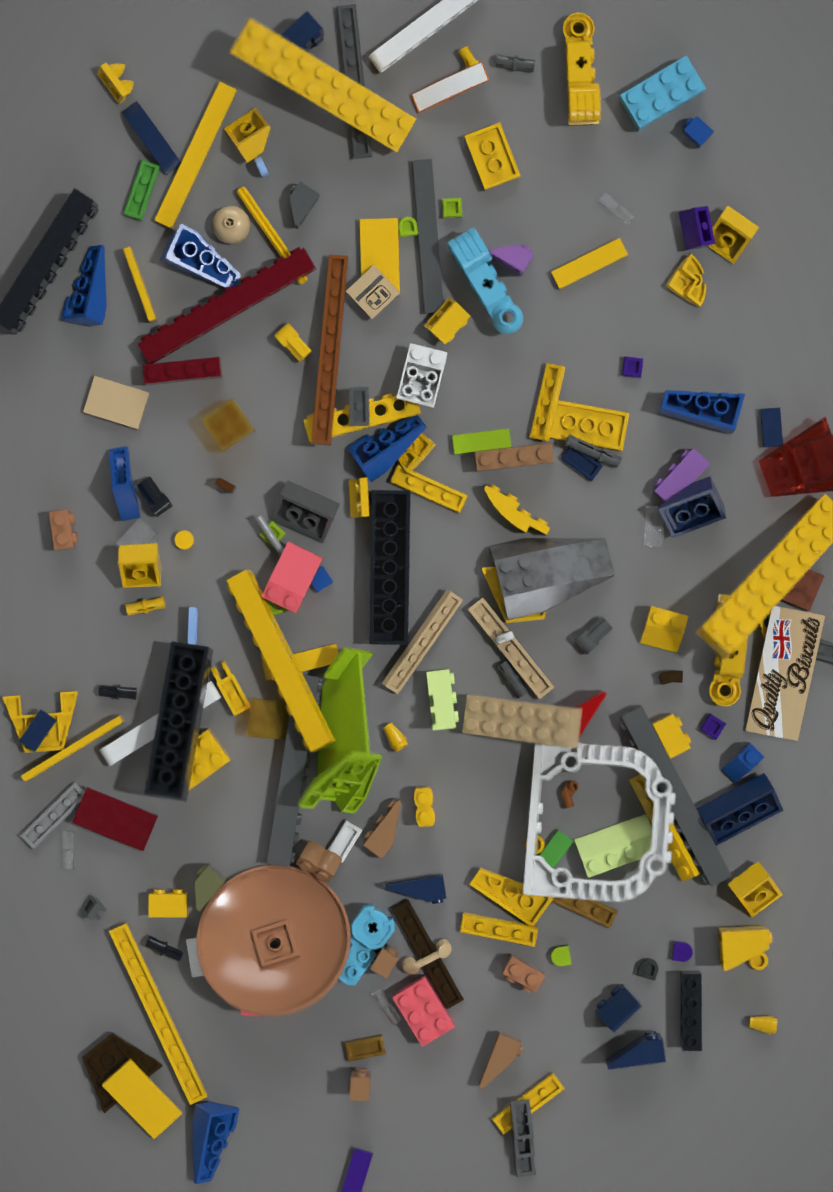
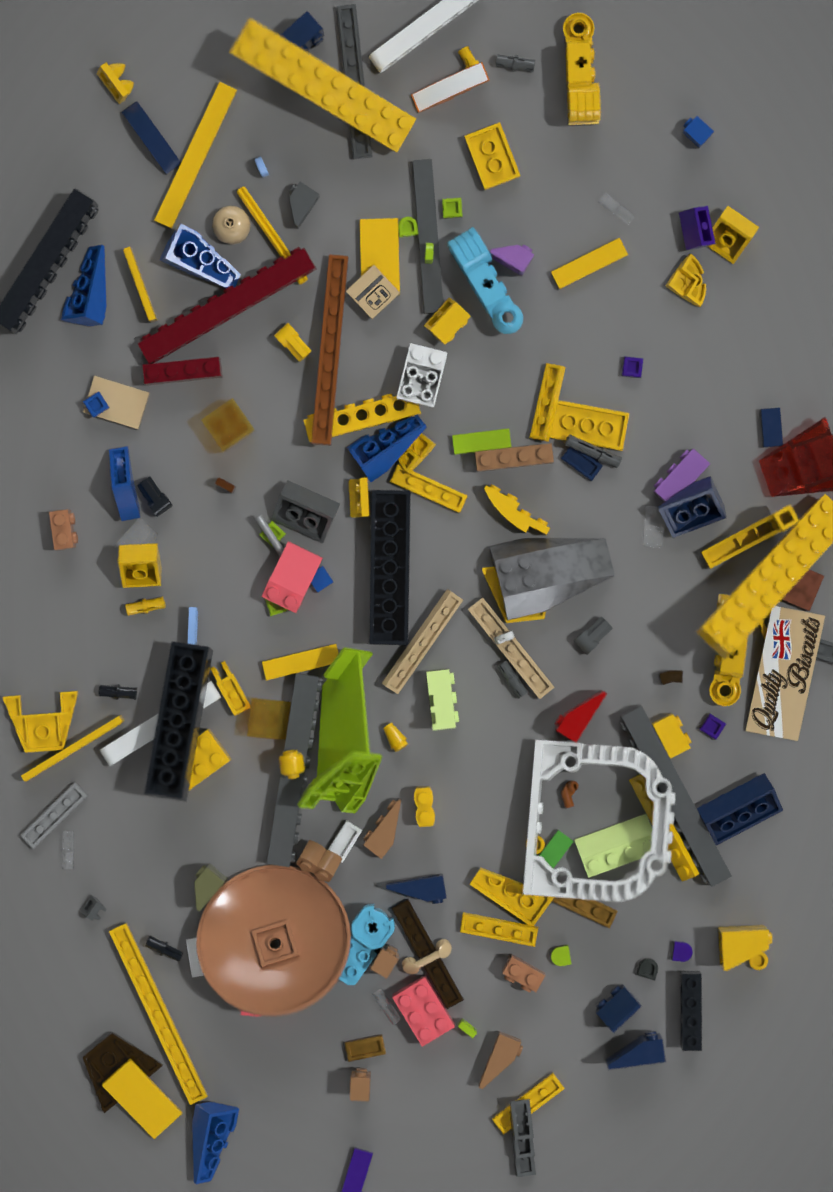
dark blue tile [19,709,57,752] -> none
dark red tile [72,787,158,851] -> none
bright green tile [124,160,160,221] -> none
yellow brick [148,889,189,918] -> none
yellow tile [175,530,194,550] -> none
yellow slope [224,107,270,163] -> none
yellow brick [226,570,335,752] -> none
dark grey plate [349,387,370,426] -> none
tan brick [463,695,582,748] -> none
medium azure brick [619,55,706,132] -> none
yellow slope [640,606,688,653] -> none
blue wedge [658,390,745,434] -> none
blue slope [722,742,764,783] -> none
yellow slope [728,861,783,918] -> none
yellow cone [749,1016,778,1035] -> none
none -> blue tile [83,392,110,418]
none -> yellow head [278,750,305,779]
none -> lime tile [425,242,434,264]
none -> lime tile [458,1019,477,1038]
none -> yellow arch [701,505,800,569]

